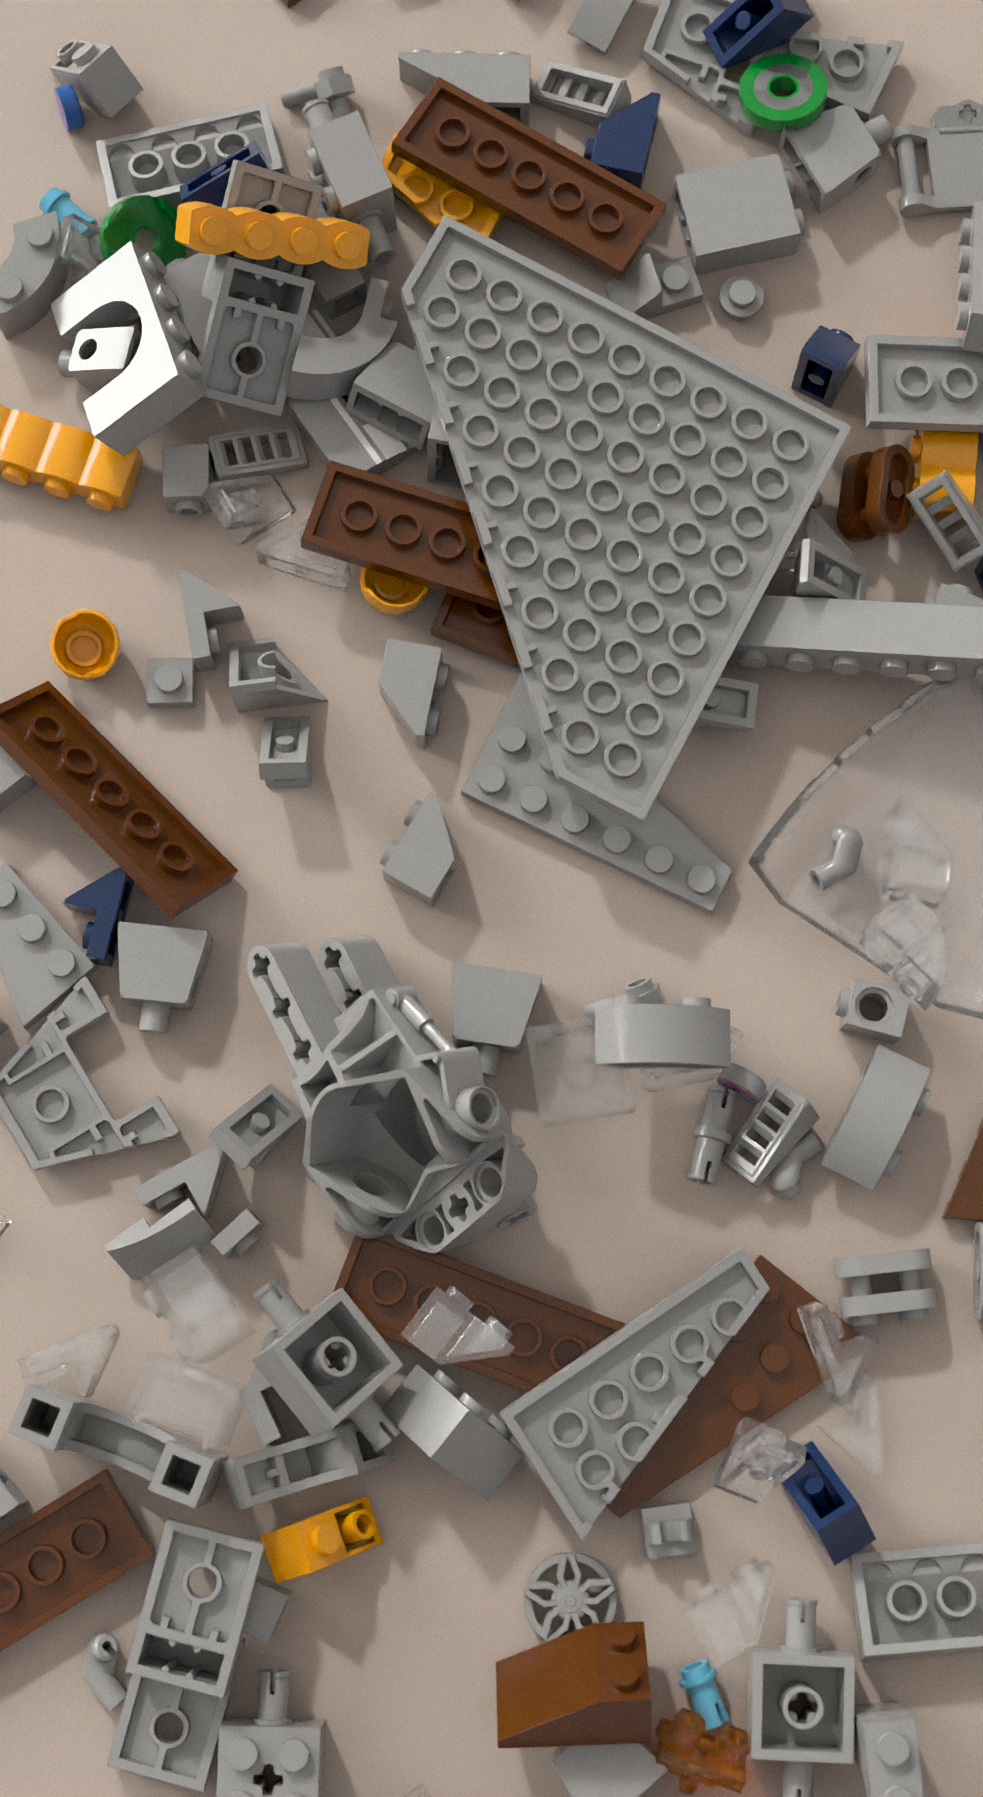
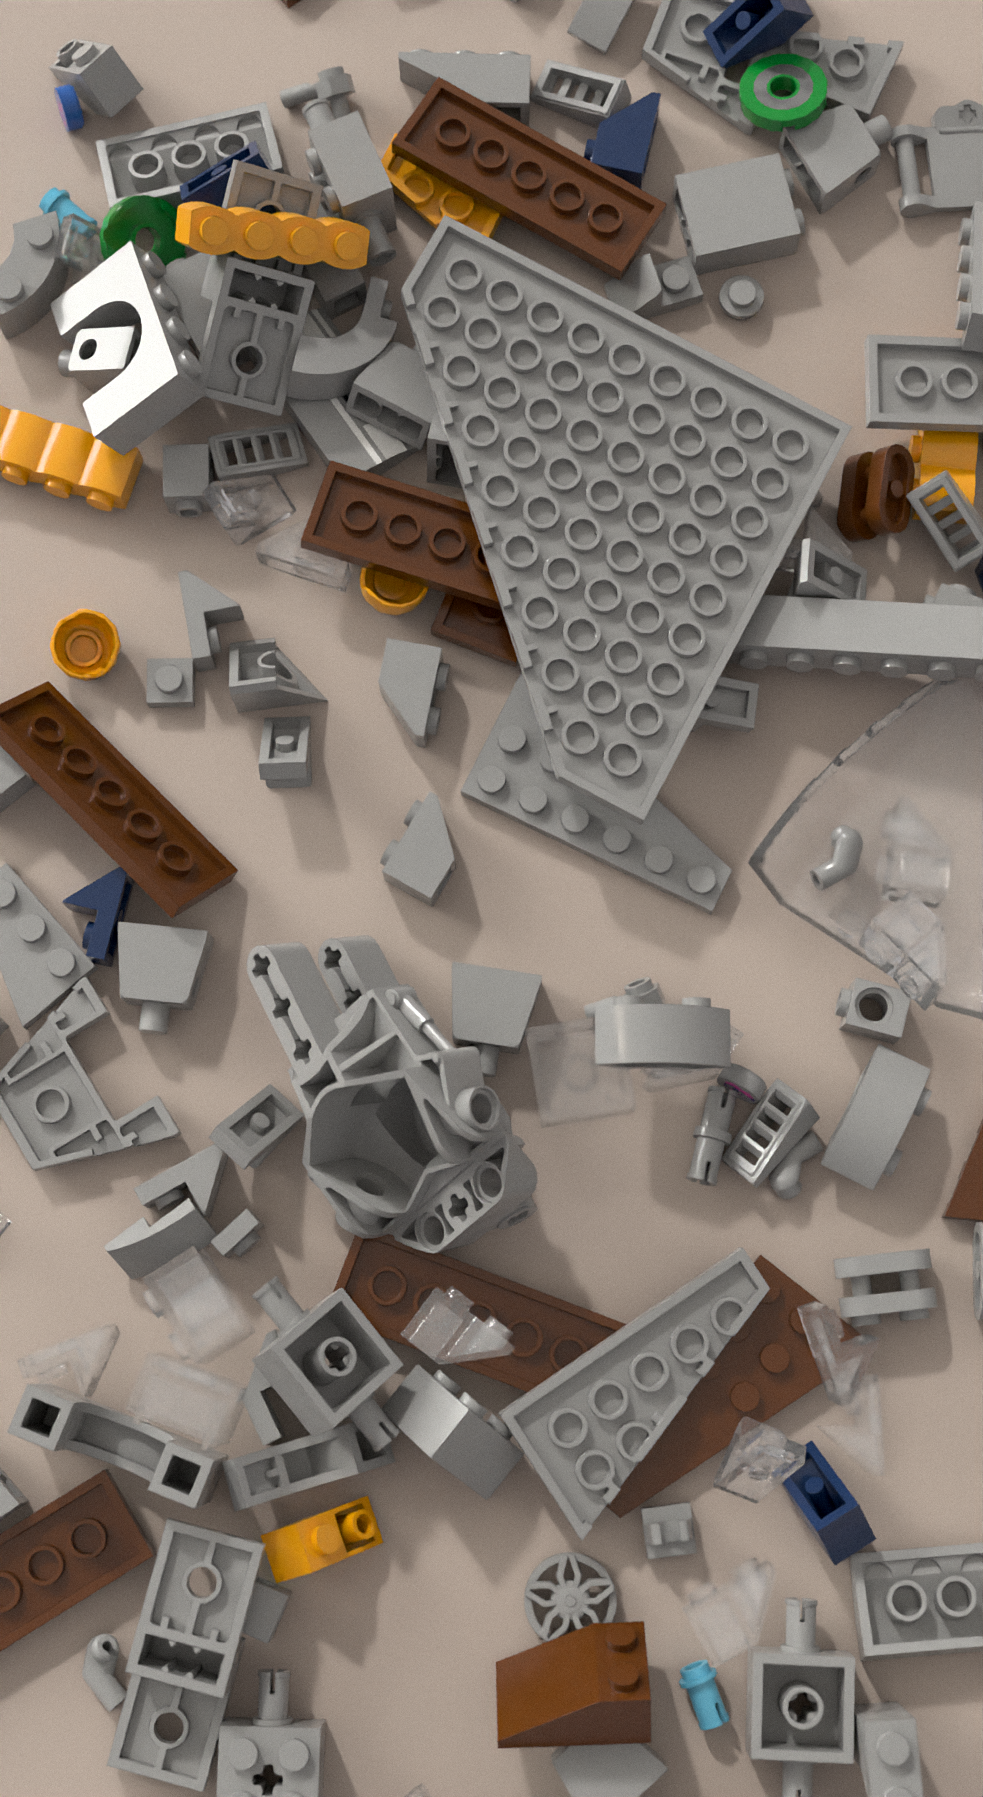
clear orange hips [656,1708,749,1796] -> none
dark blue slope [791,325,861,408] -> none

